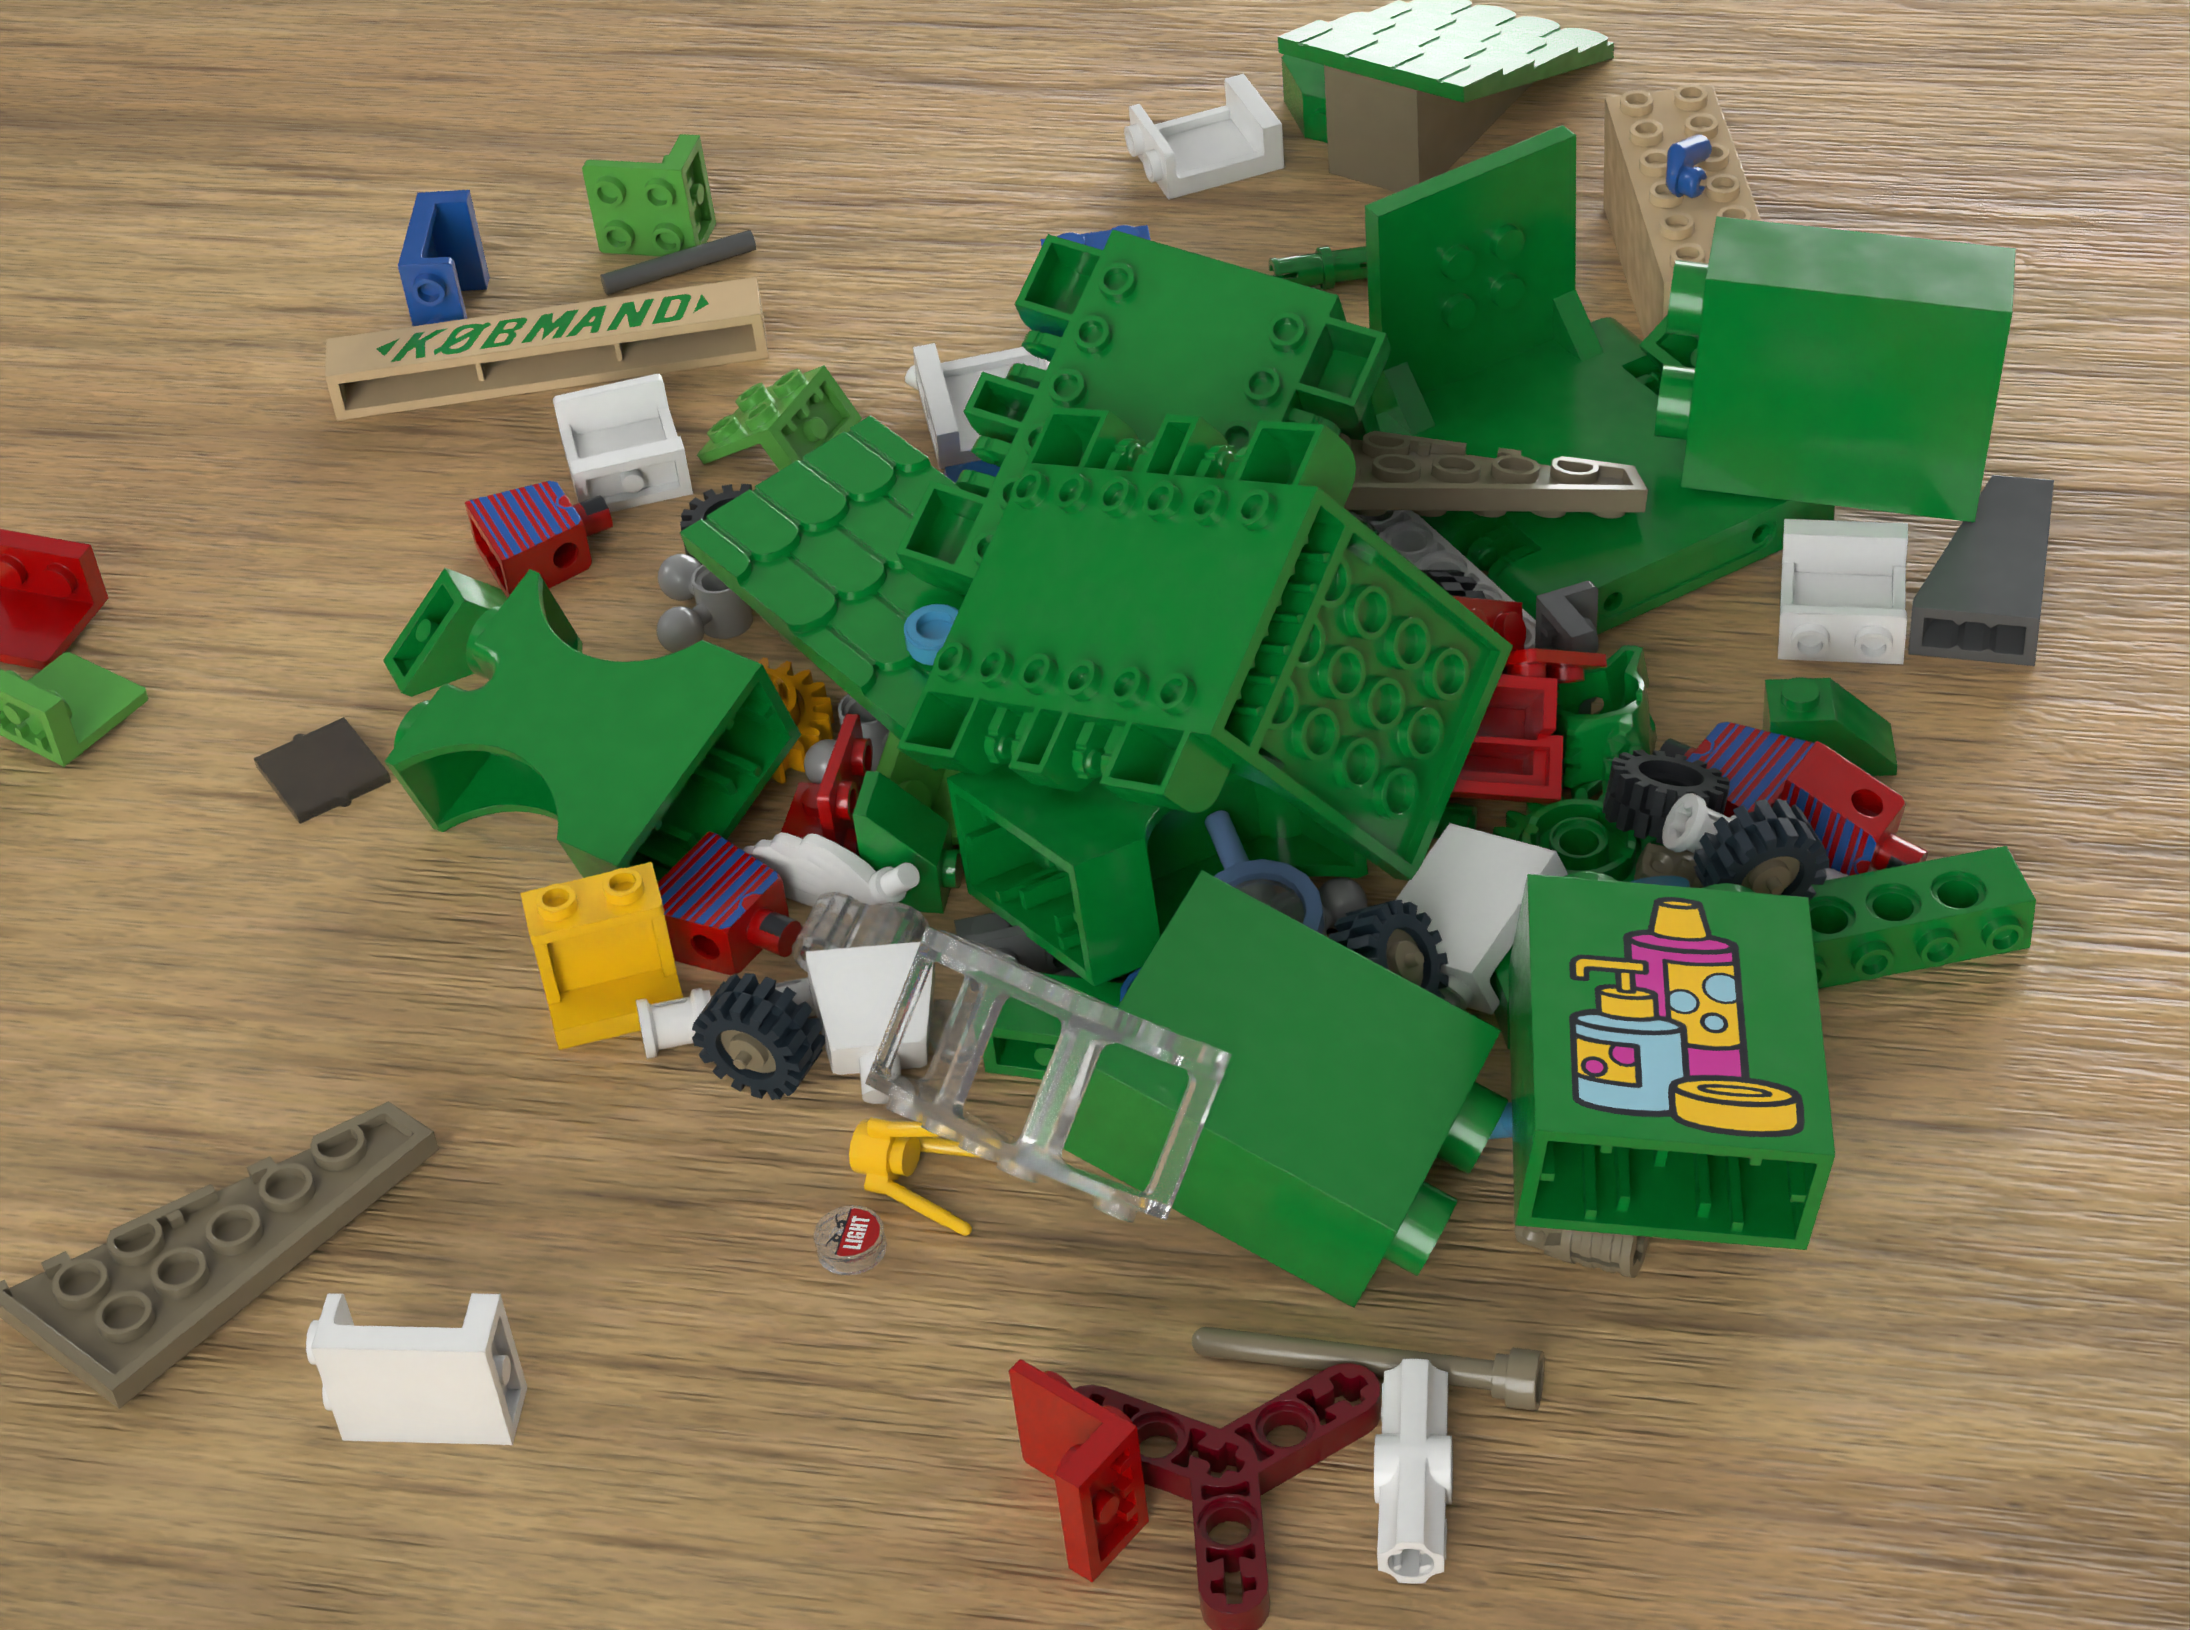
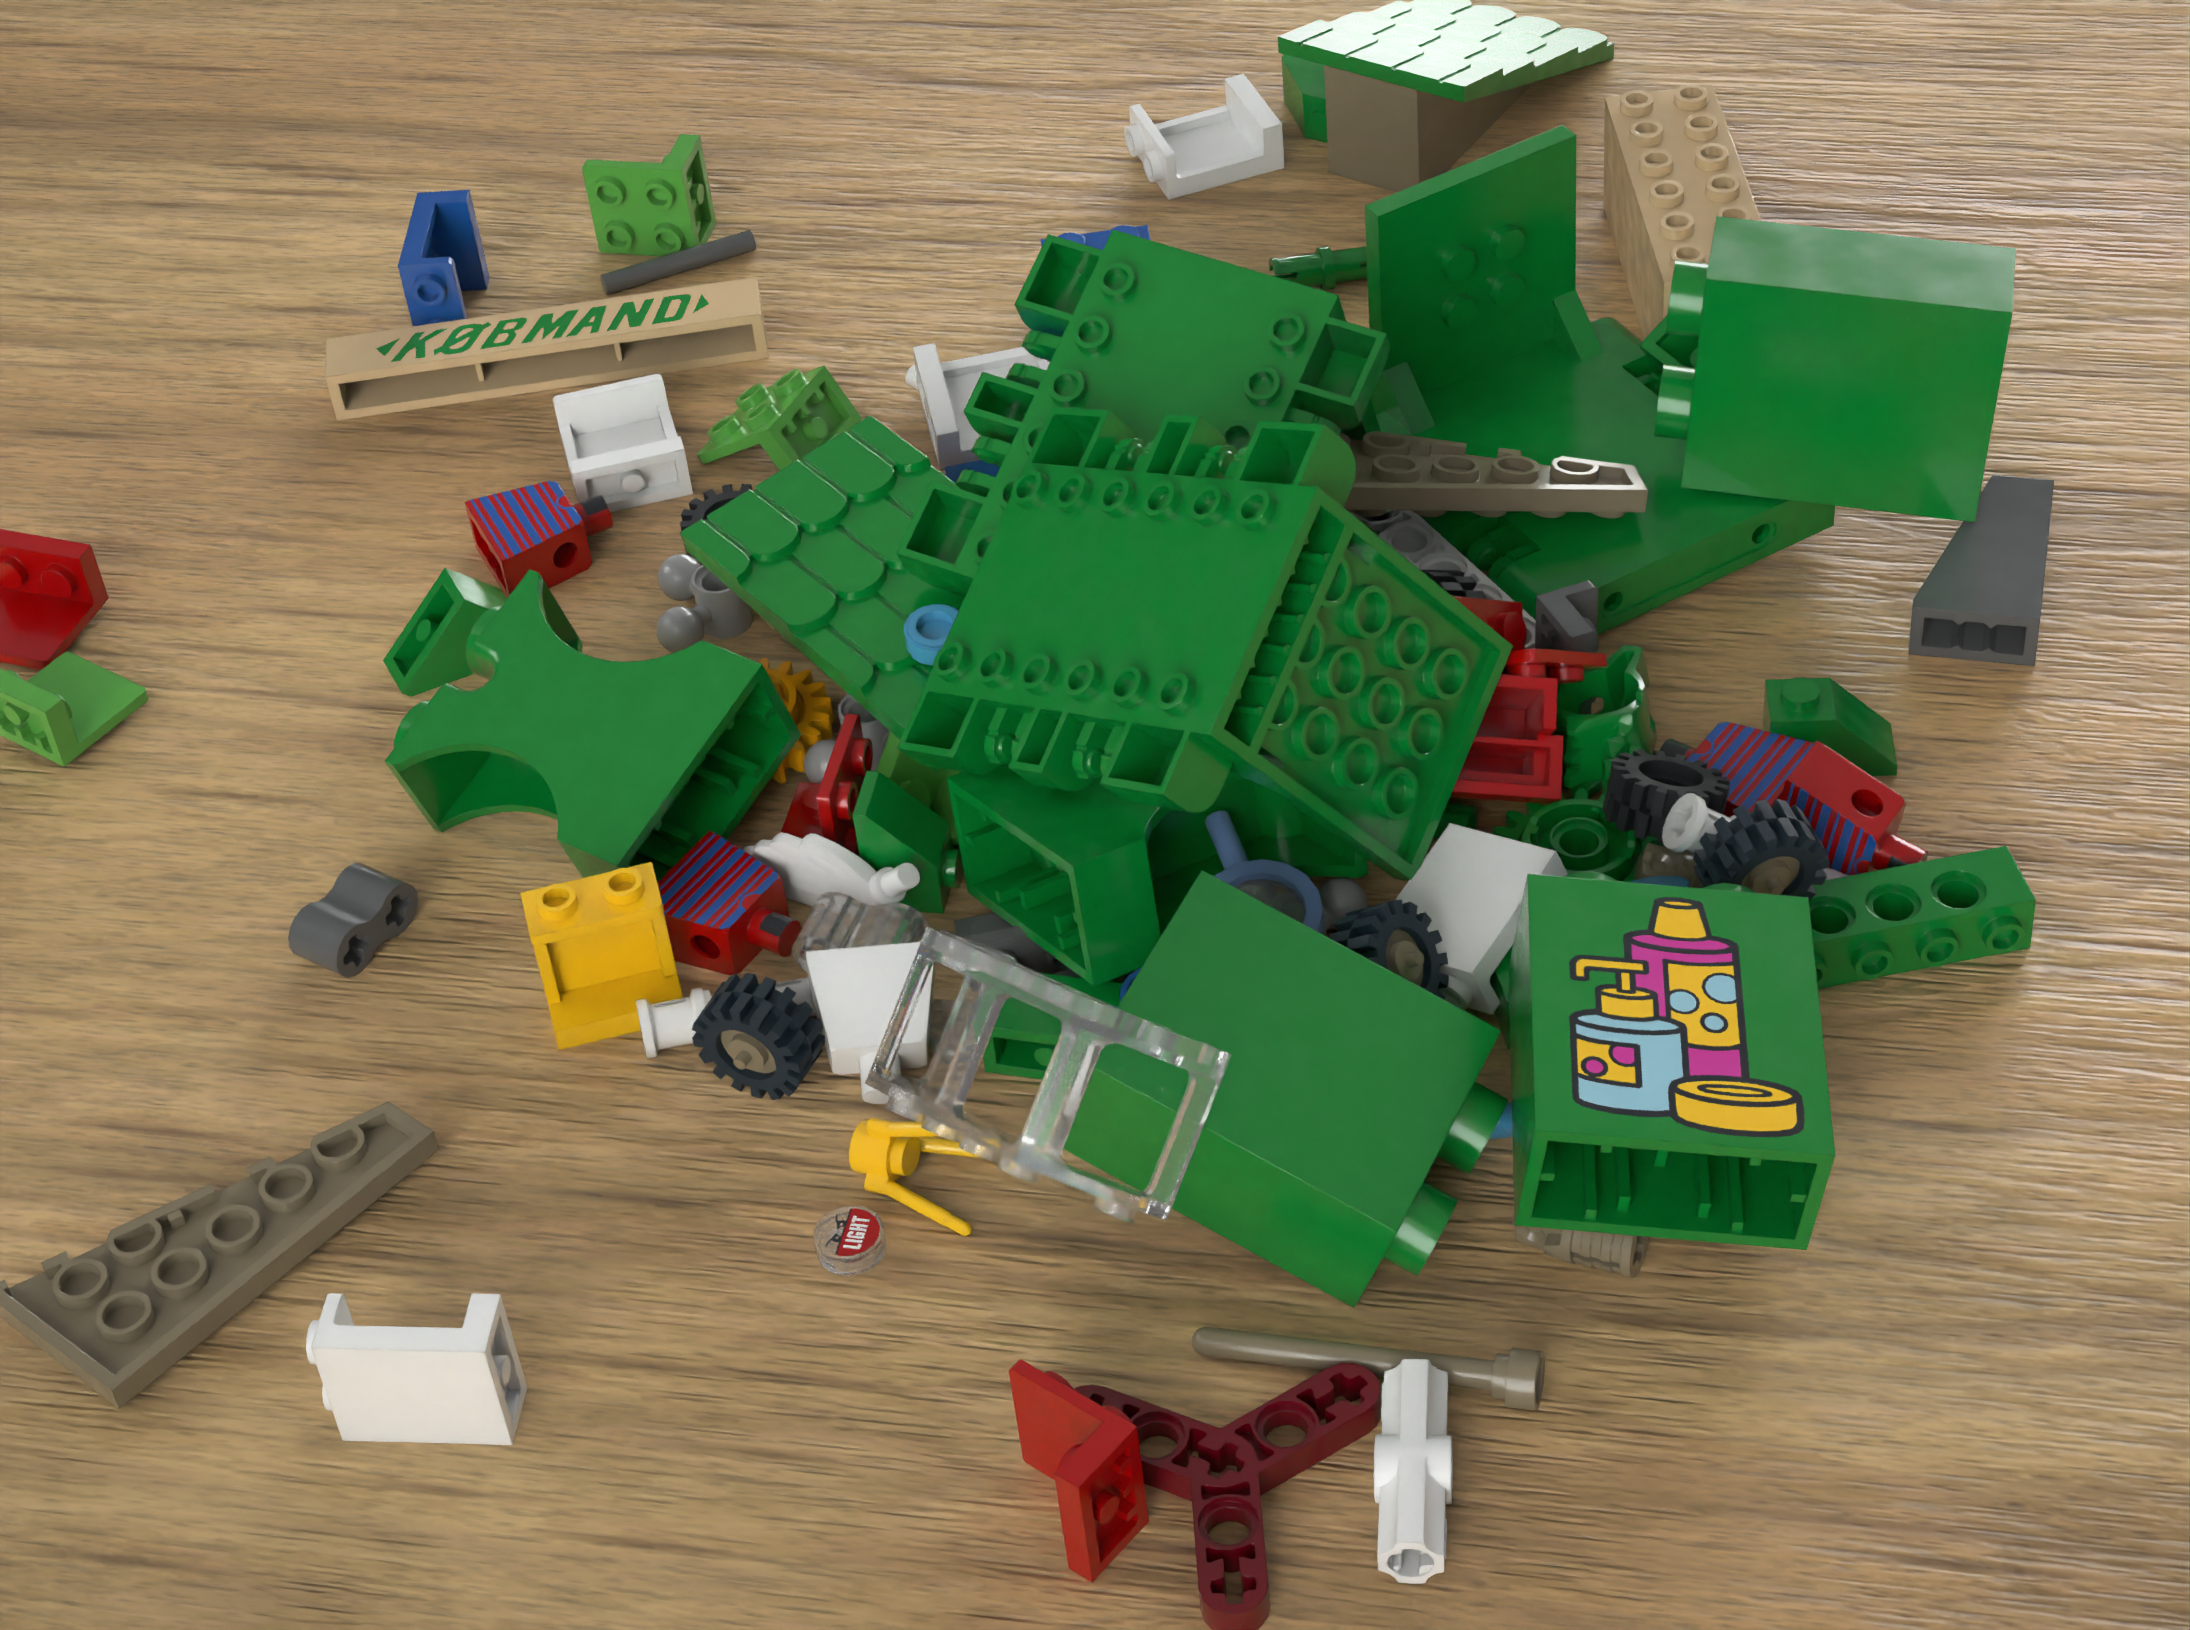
clear smoke piece [254,717,391,824] -> none
blue arm [1666,134,1712,198] -> none
white panel [1778,519,1908,664] -> none
none -> dark grey axle [288,863,418,978]

